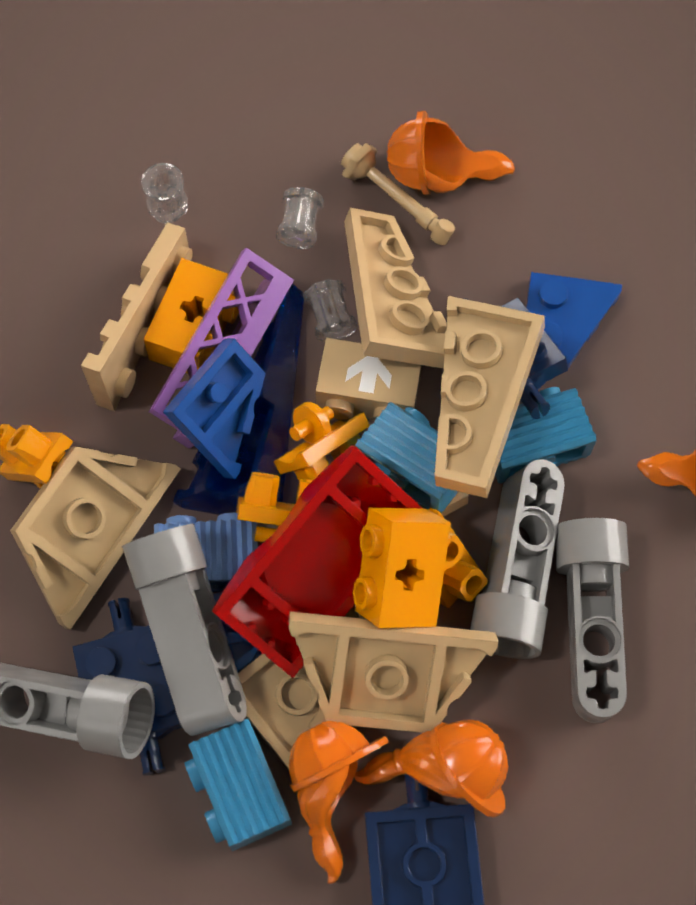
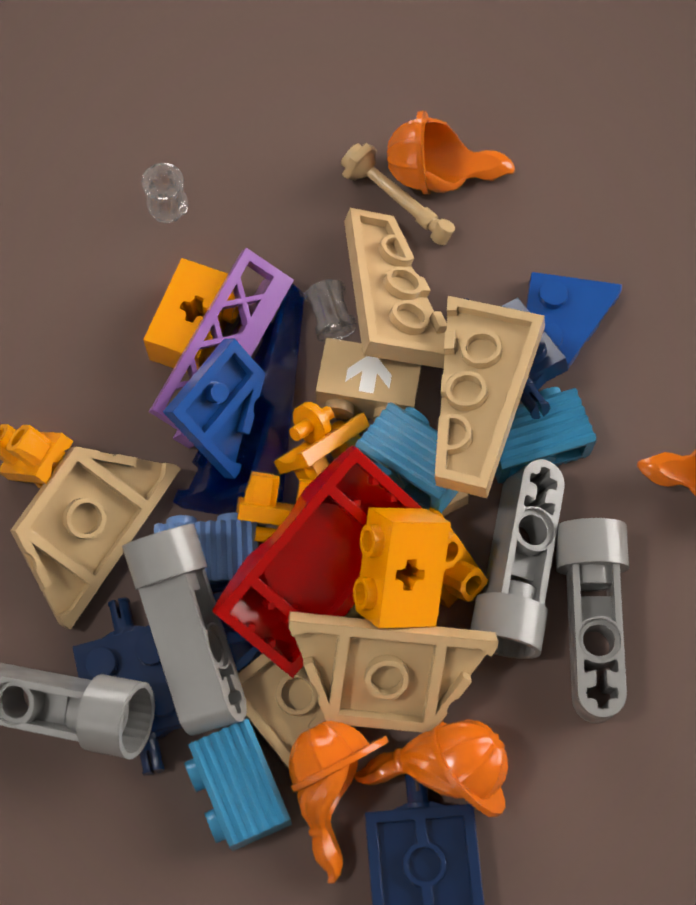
tan wing [81,222,193,412] -> none
clear bush [276,187,324,249] -> none

